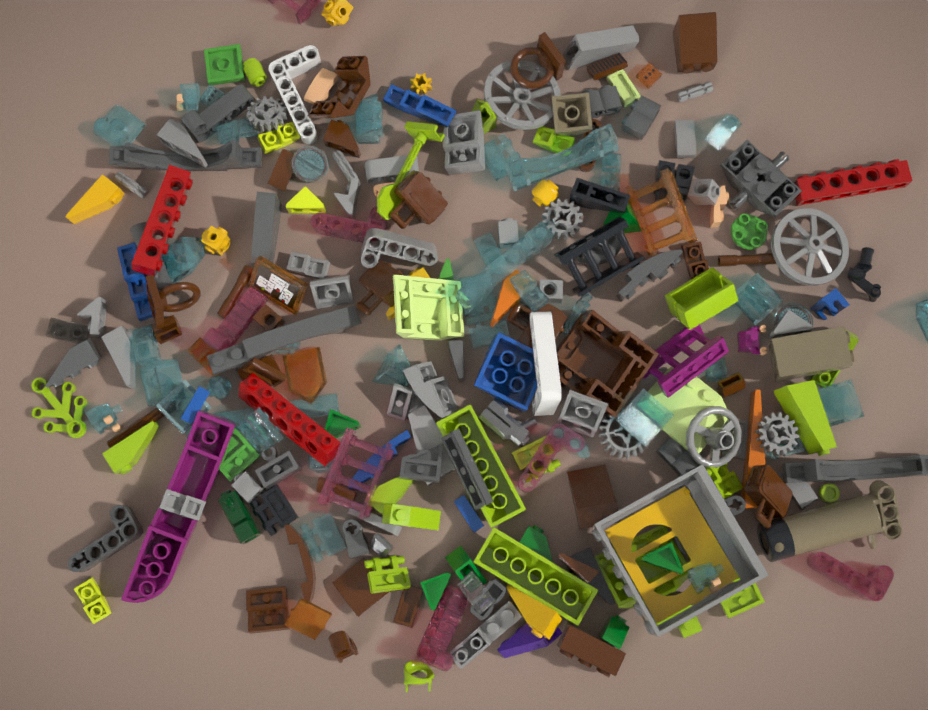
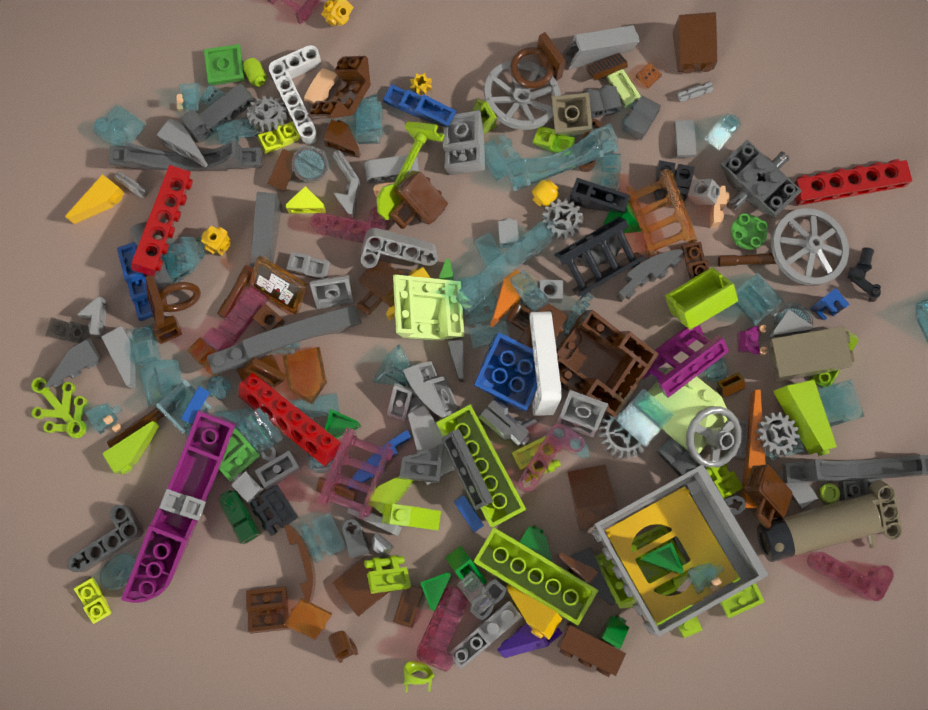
none -> clear light blue dish [100,553,136,590]
none -> dark grey slope [839,478,884,501]

